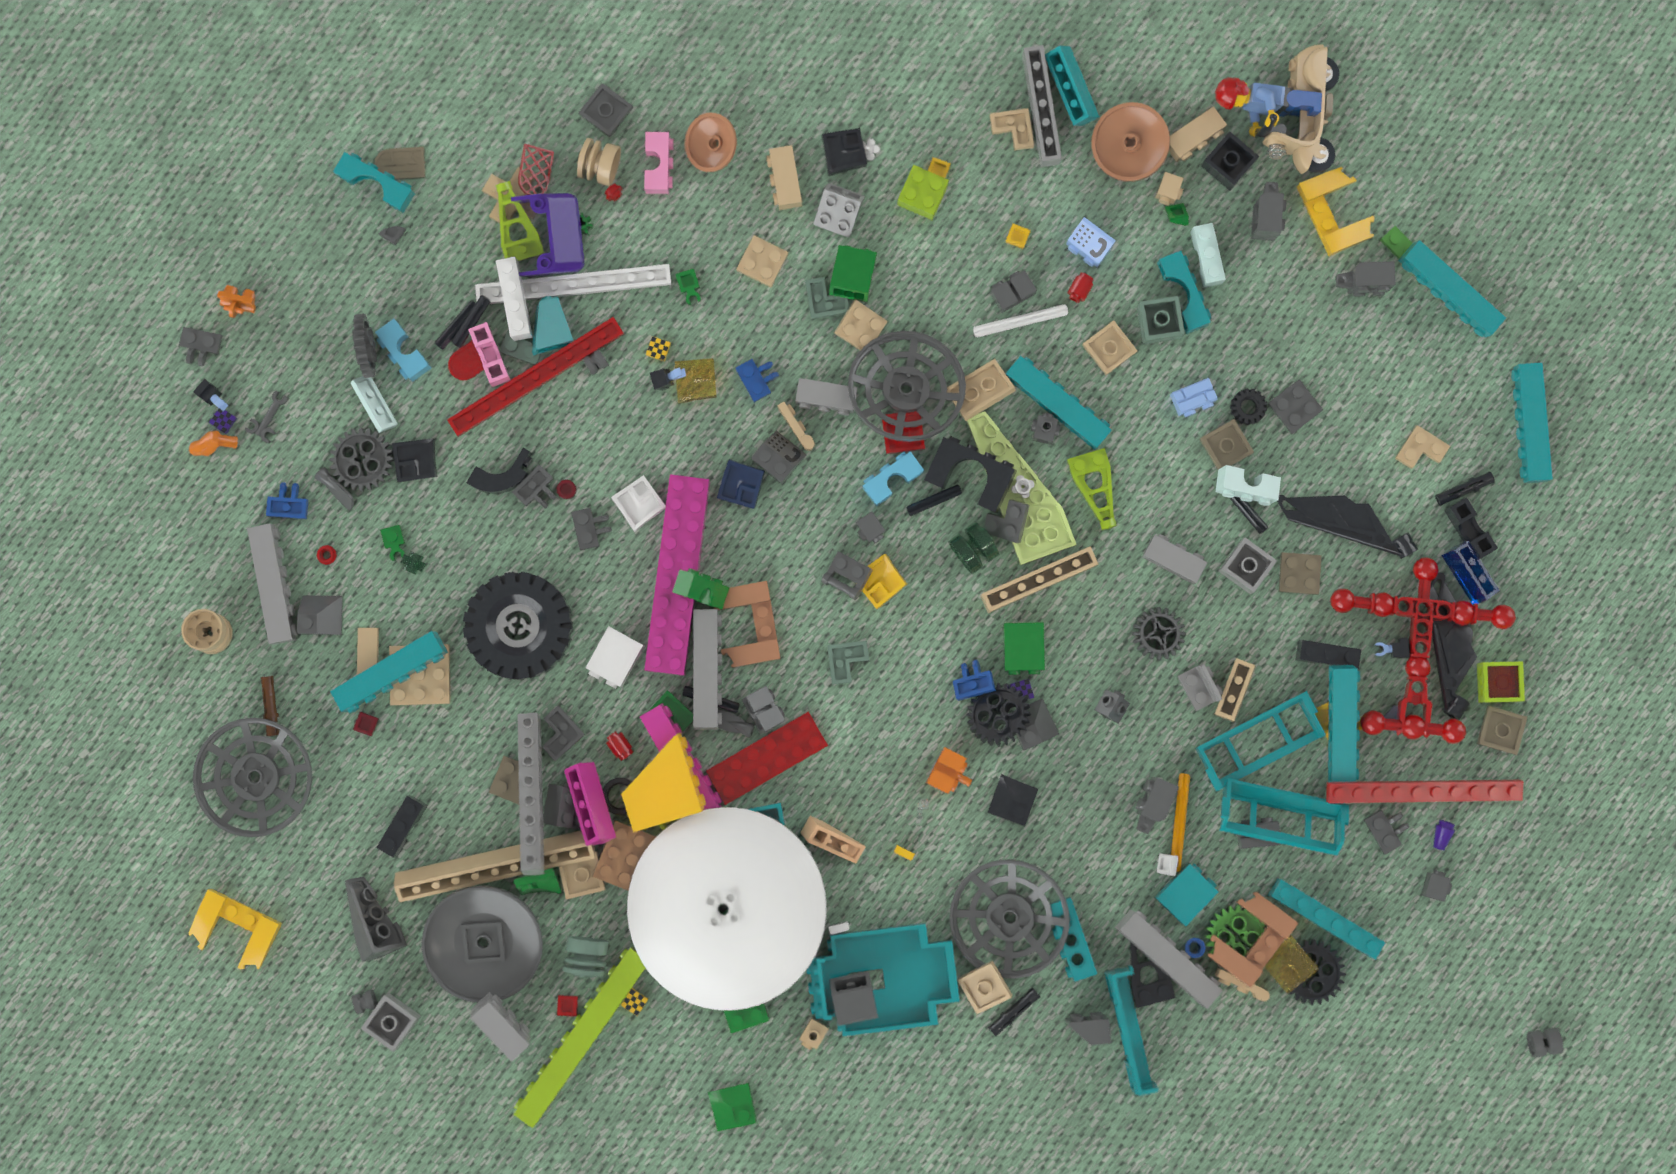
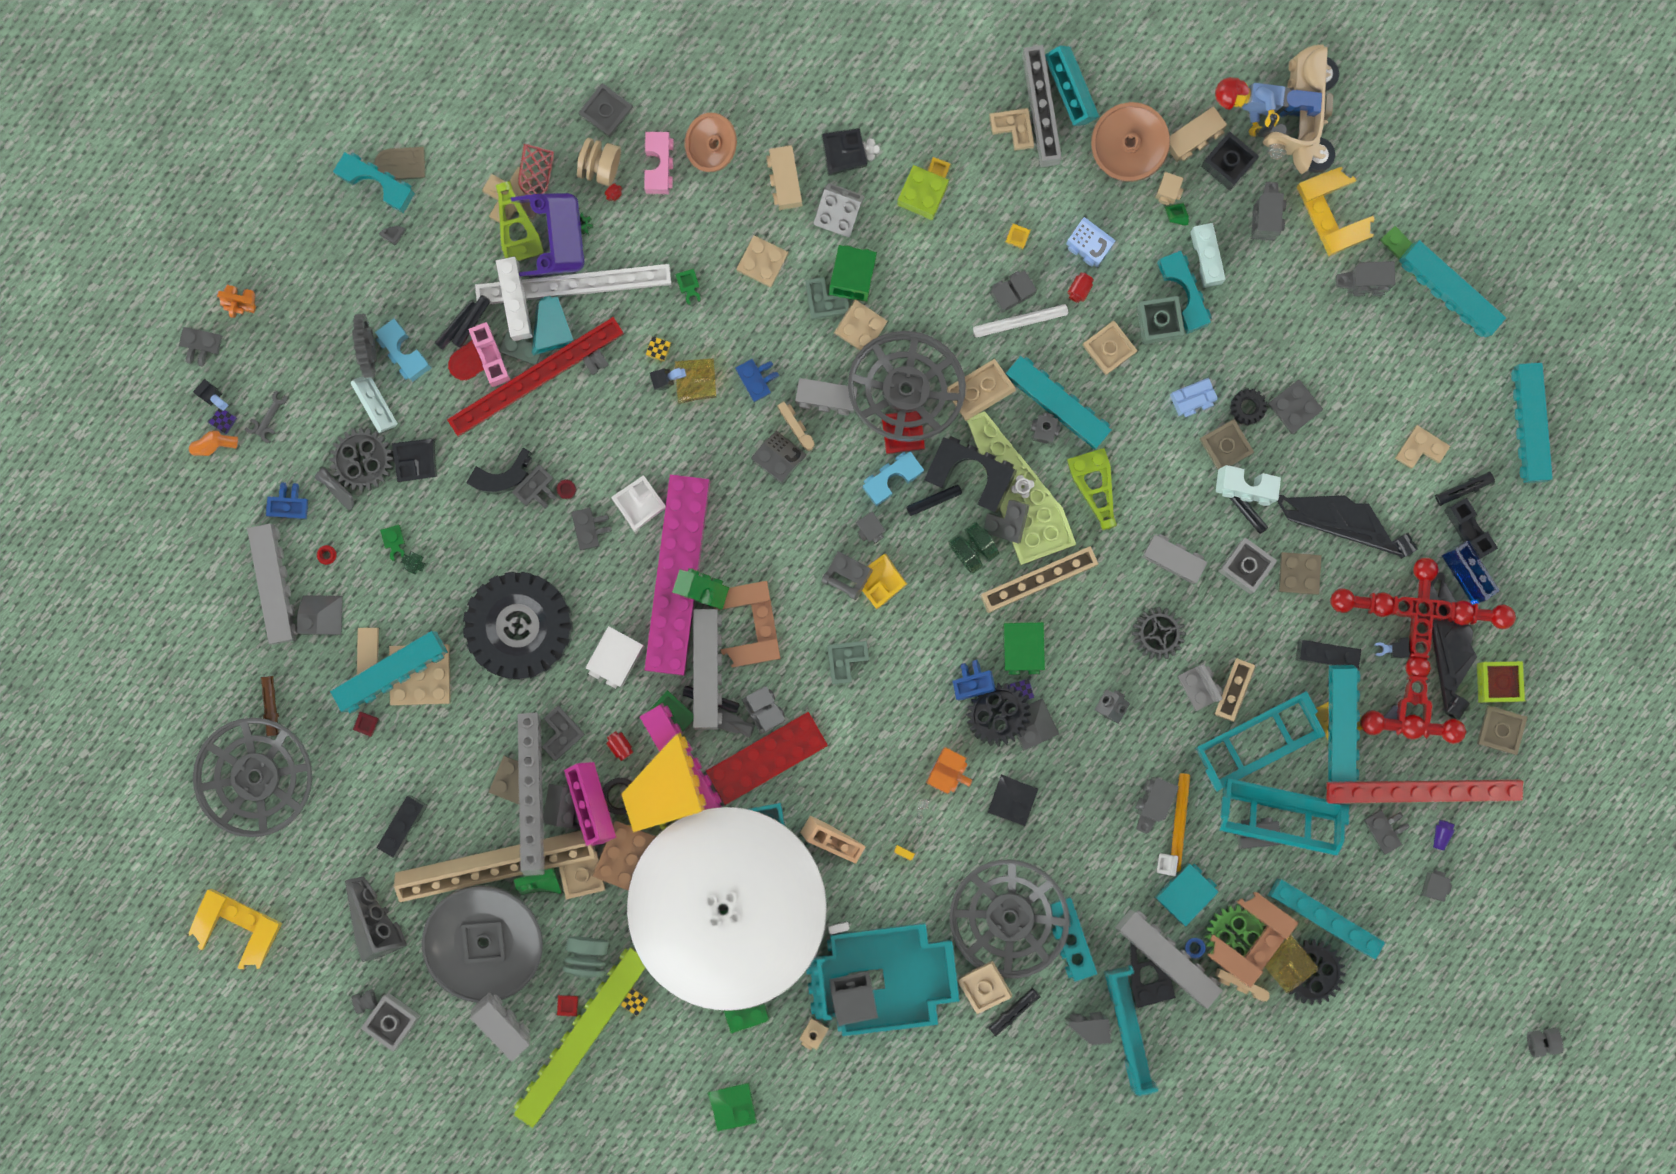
tan wheel [181,609,233,654] -> none
dark blue plate [717,459,765,509] -> none

